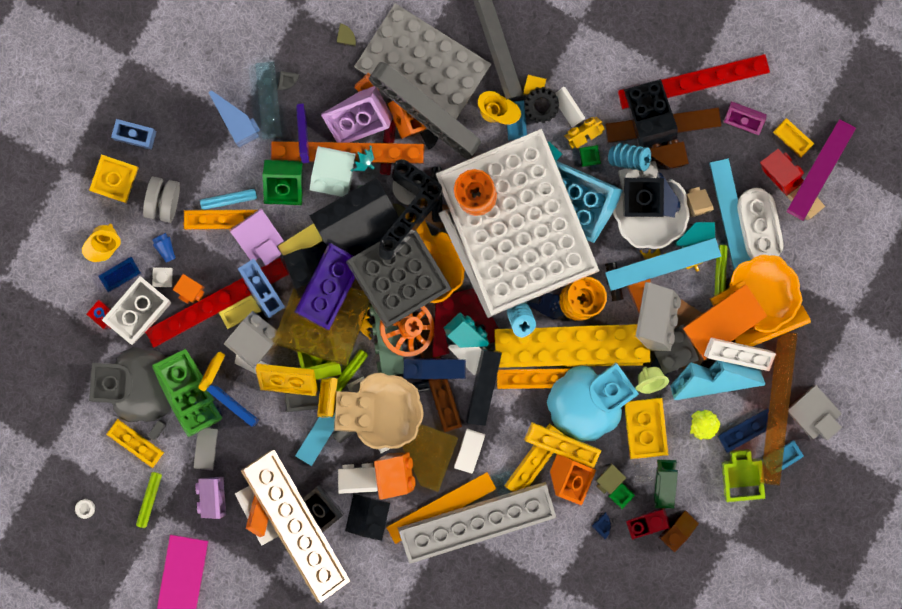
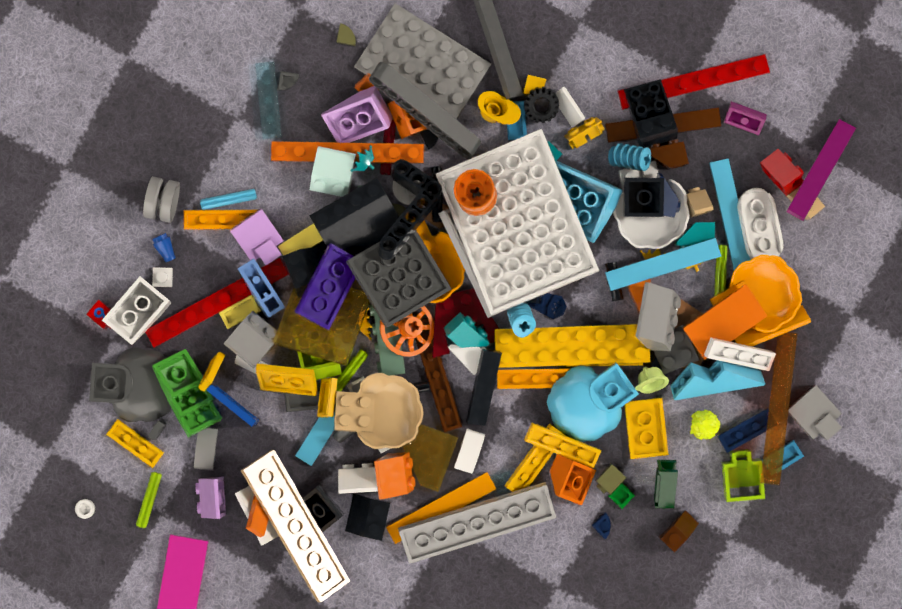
yellow piece [82,223,121,262] -> none
yellow plate [89,154,139,203] -> none
clear blue tile [98,257,142,293] -> none
medium blue brick [111,119,157,150] -> none
orange brick [173,274,205,304] -> none
medium blue slope [208,91,260,147] -> none
green slope [263,160,303,205] -> none
dark purple tile [296,103,310,163] -> none
dark blue slope [404,357,466,379] -> none
light orange wheel [559,277,607,321] -> none
green tile [579,145,601,167] -> none
dark red slope [626,508,670,540] -> none
yellow tile [773,118,814,158] -> none

